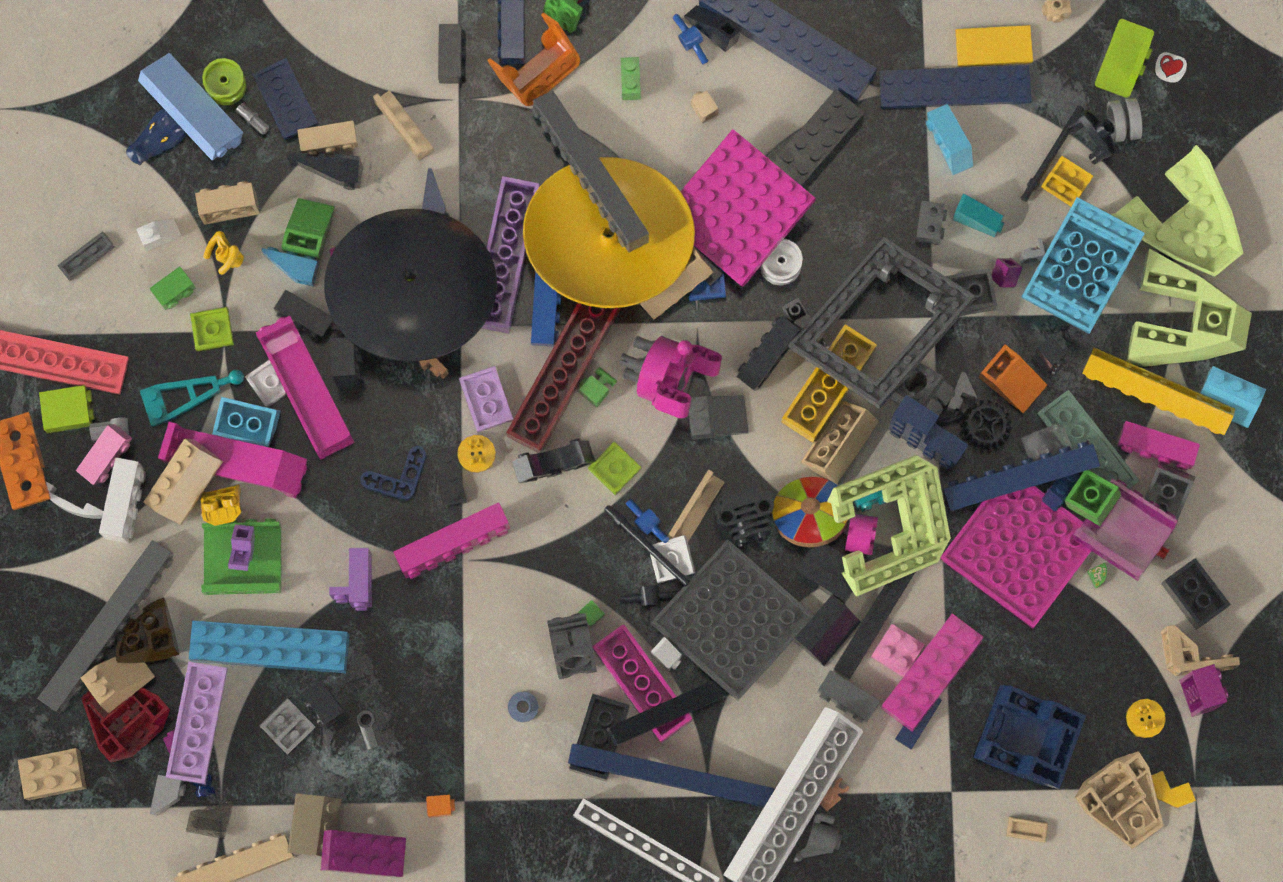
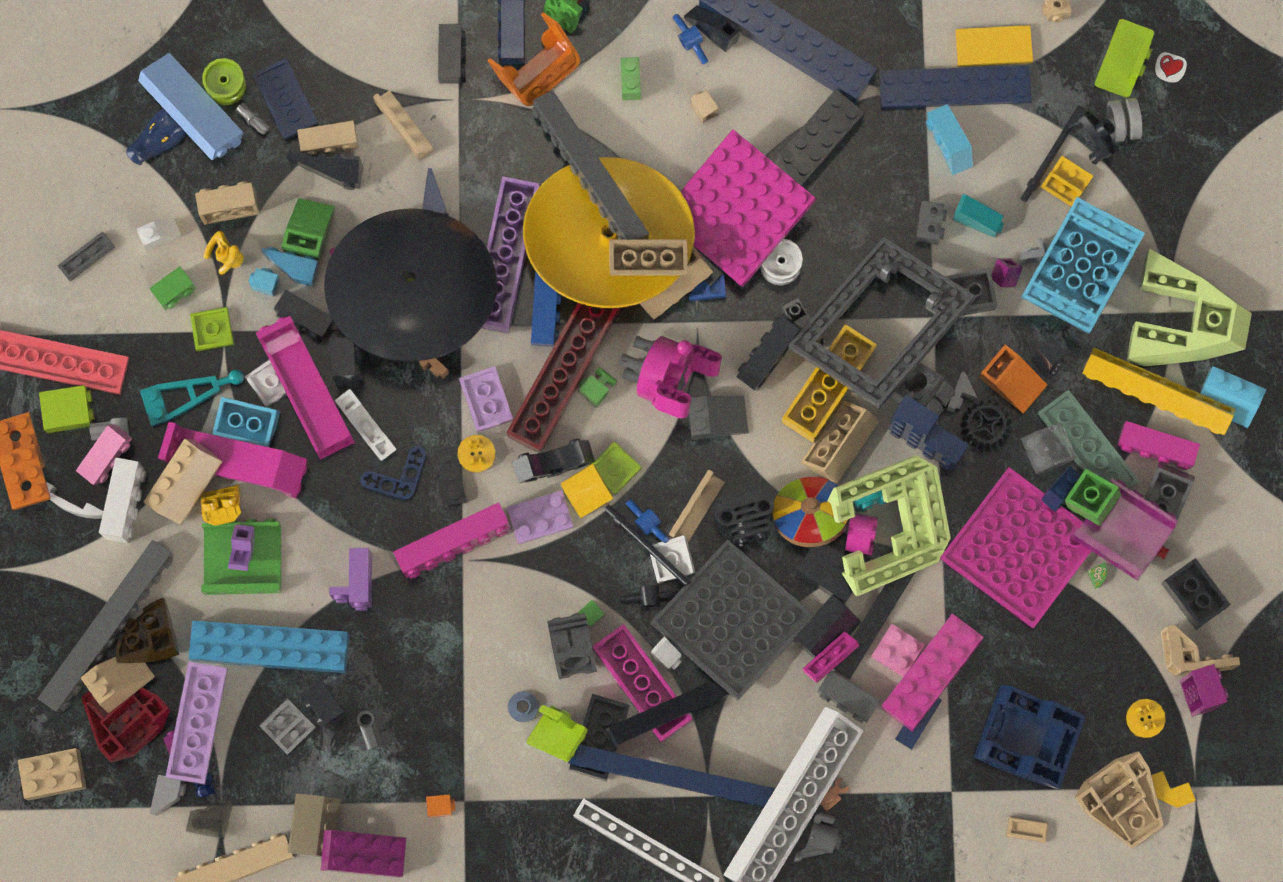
black axle [936,410,964,426] -> none
dark blue brick [944,440,1100,511] -> none
yellowish green piece [1111,145,1243,277] -> none
none -> medium azure brick [249,267,280,297]
none -> white slope [335,389,397,461]
none -> lavender plate [507,491,573,545]
none -> lime bracket [526,705,588,762]
none -> yellow slope [560,463,613,518]
none -> tan slope [609,240,688,275]
none -> dark pink plate [802,631,859,683]

